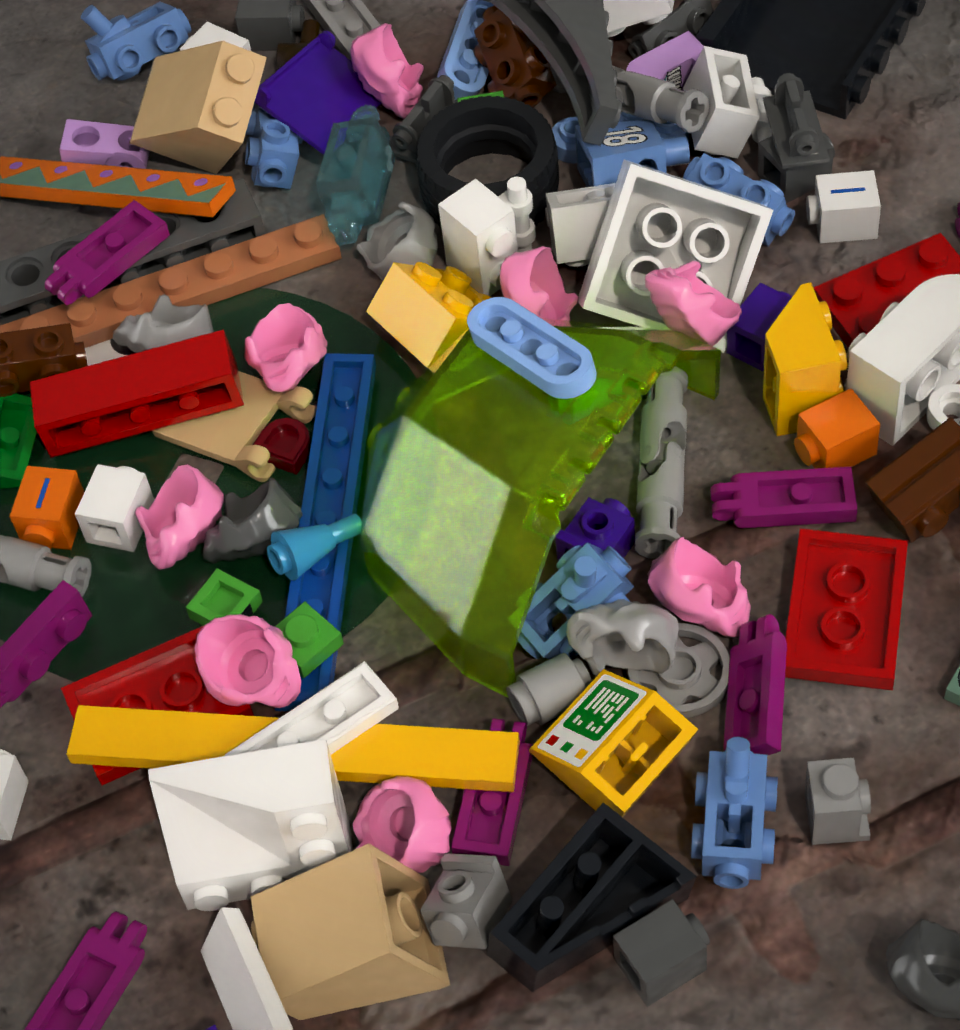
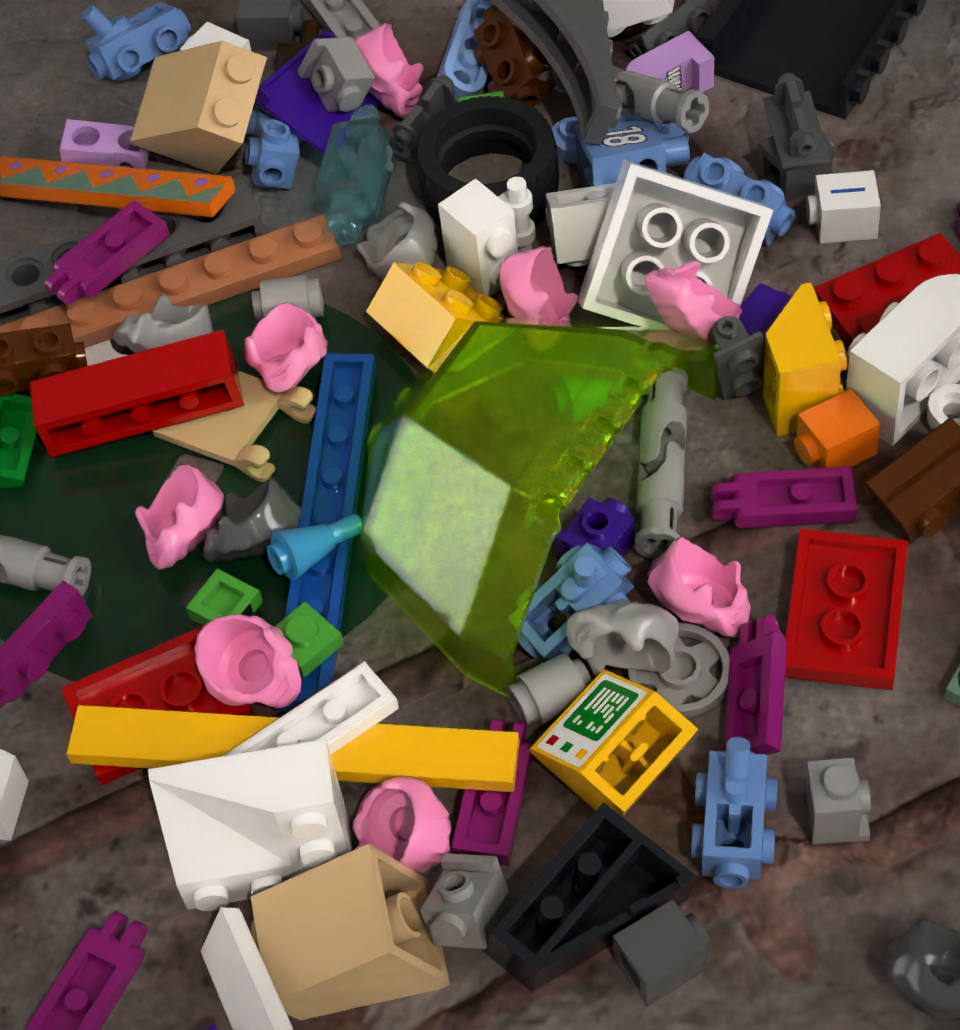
orange brick [9,466,84,550] -> none
white brick [75,464,154,552] -> none
dark red tile [253,418,311,475] -> none
light blue plate [467,297,597,399] -> none
white brick [683,46,772,159] -> none
none -> light grey brick [252,275,324,320]
none -> light grey brick [297,37,375,112]
none -> dark grey hinge [713,316,765,400]

